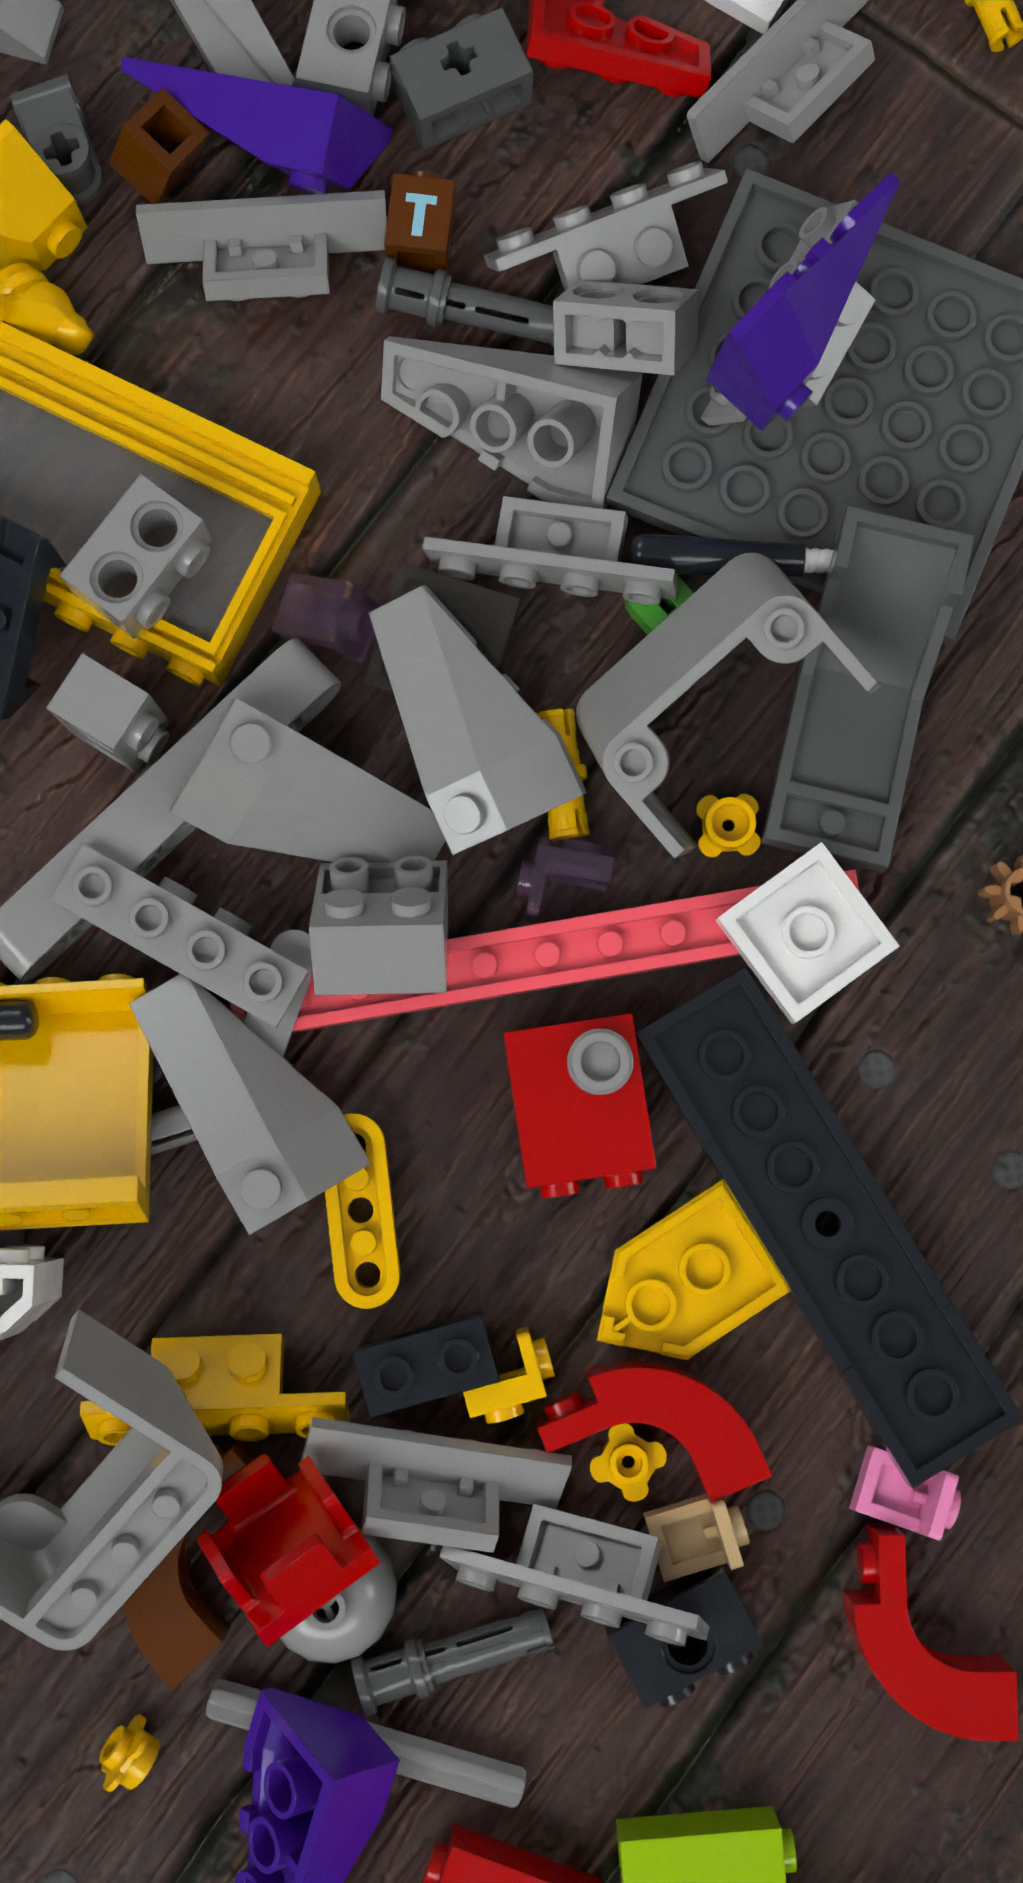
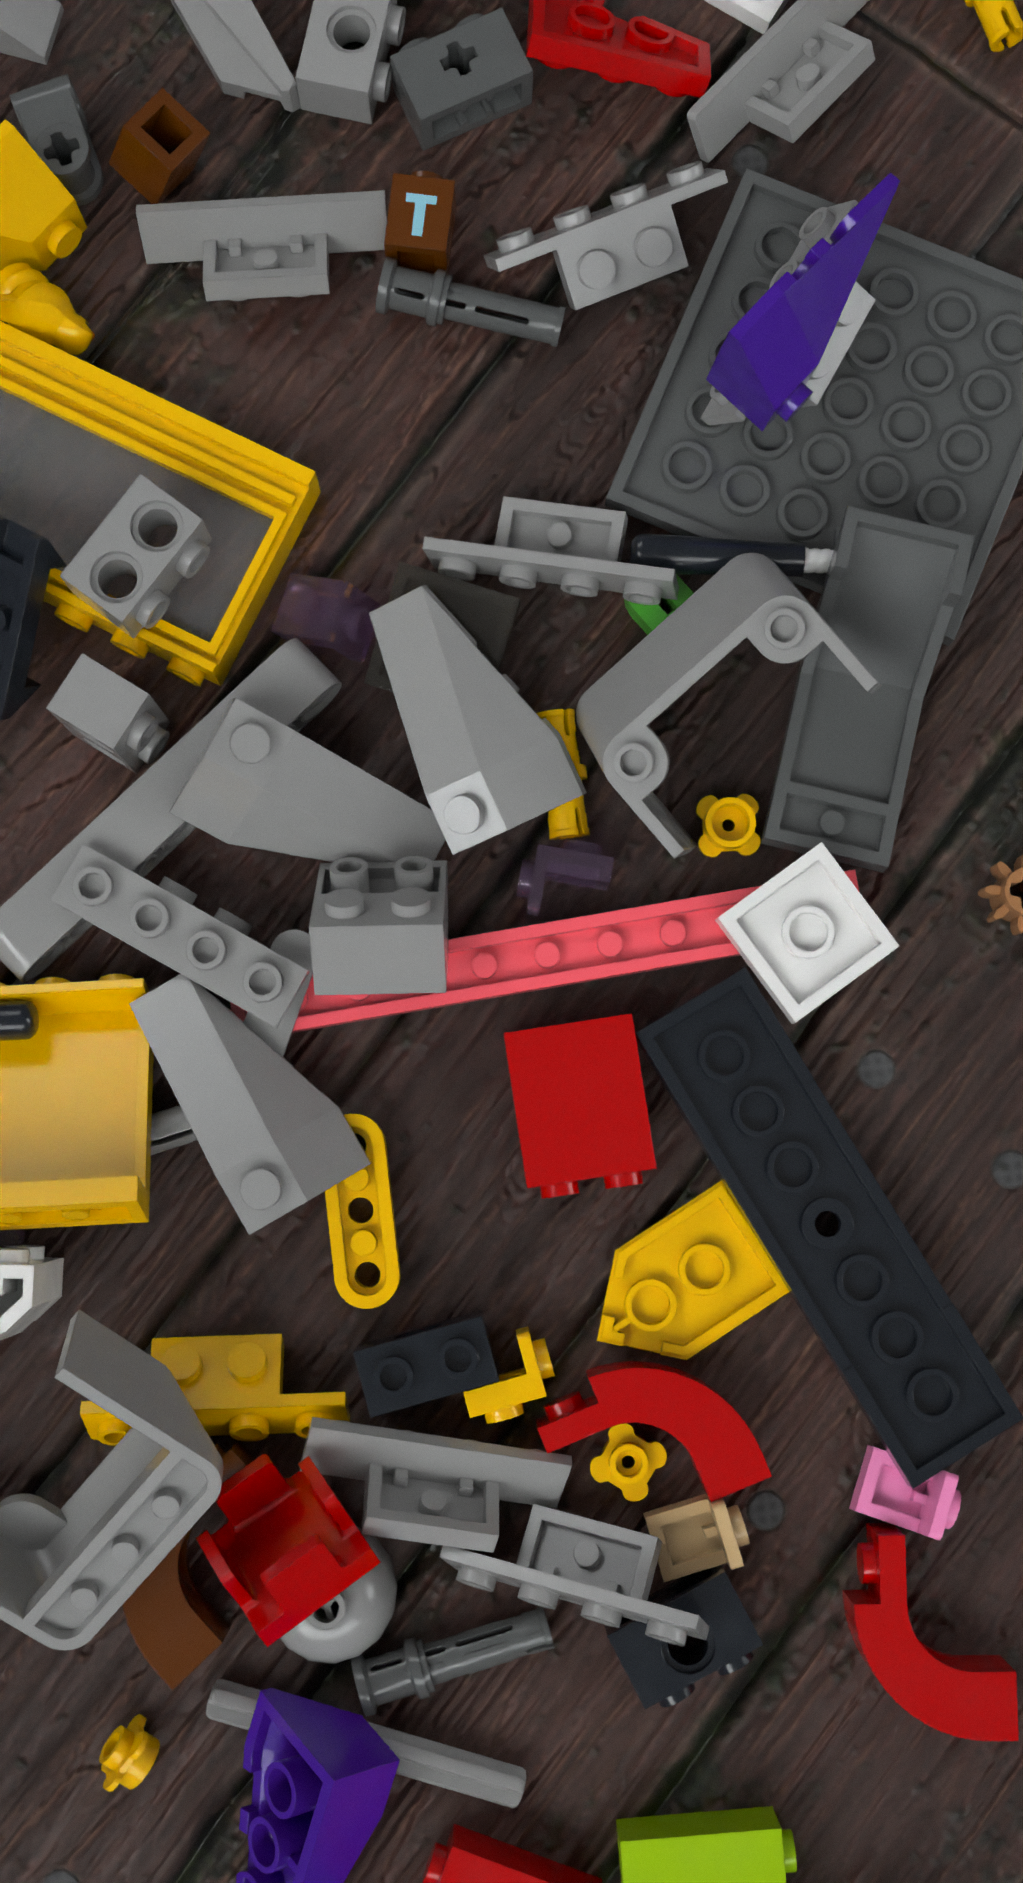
dark purple wedge [120,57,393,195] -> none
light grey wedge [381,336,643,509] -> none
light grey brick [553,280,699,375] -> none
light grey tile [567,1029,633,1095] -> none

